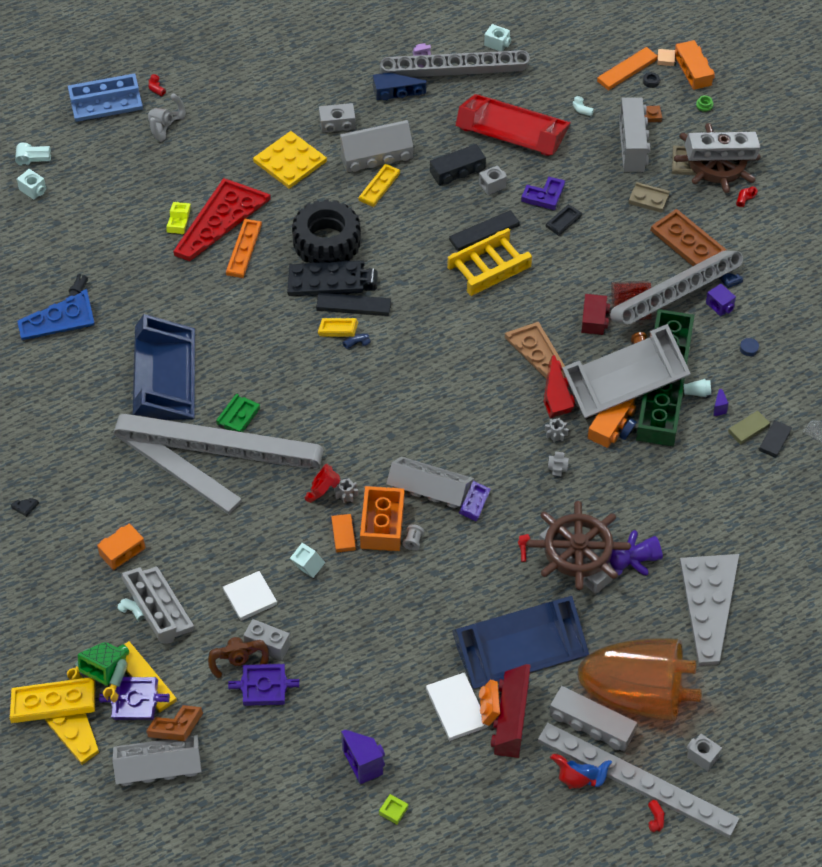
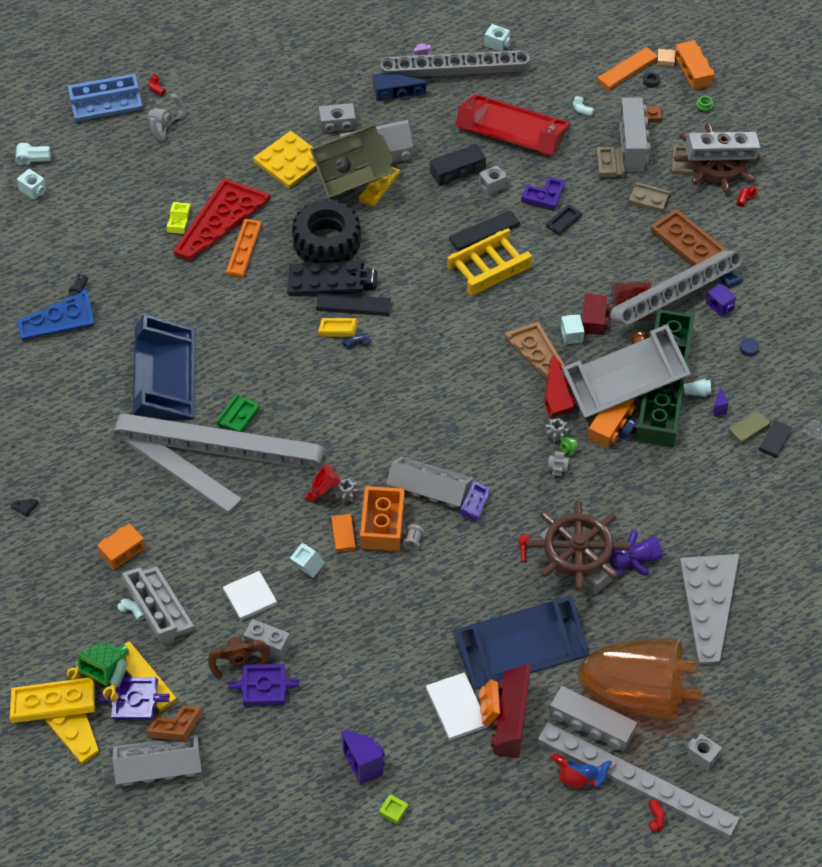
none -> olive piece [310,123,394,199]
none -> bright green plate [560,437,578,456]
none -> light aqua brick [561,314,584,344]
none -> dark tan plate [596,147,625,177]

